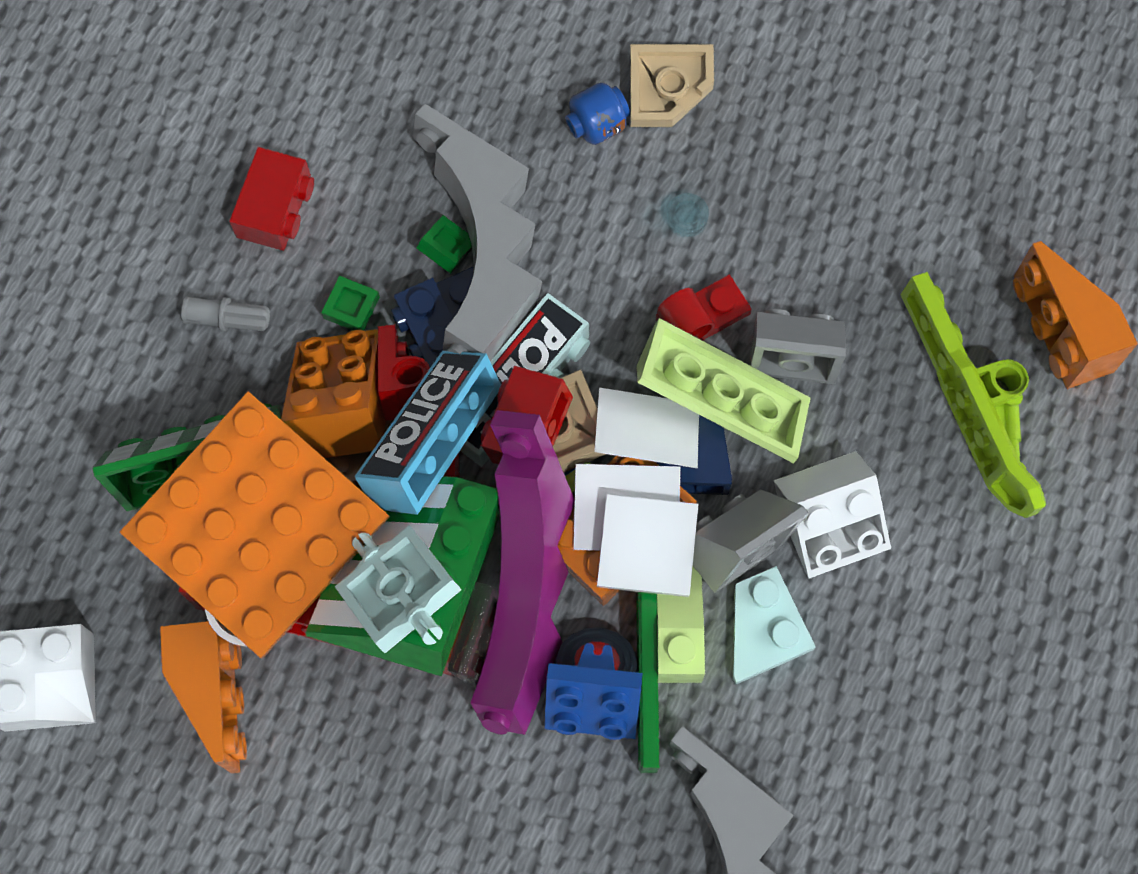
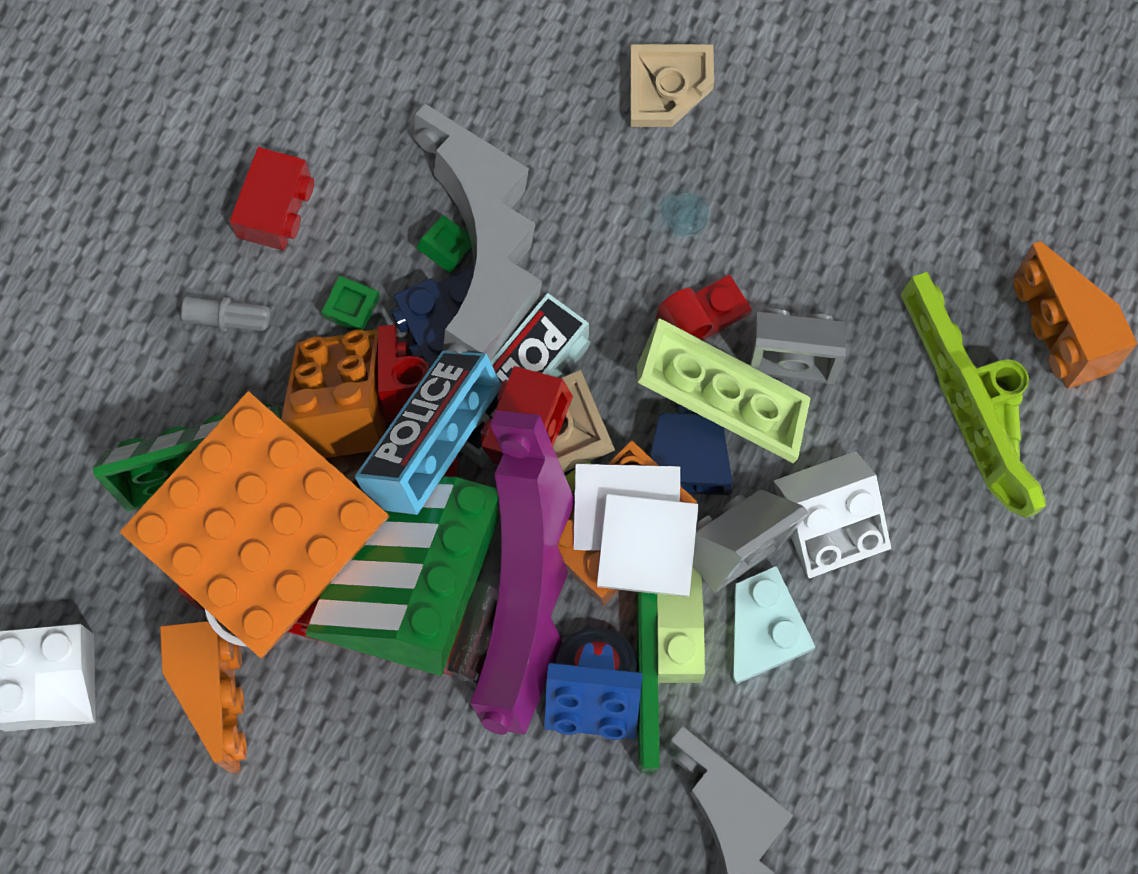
light aqua plate [335,525,461,653] -> none
blue head [565,82,630,145] -> none
white sticker [595,387,699,468] -> none

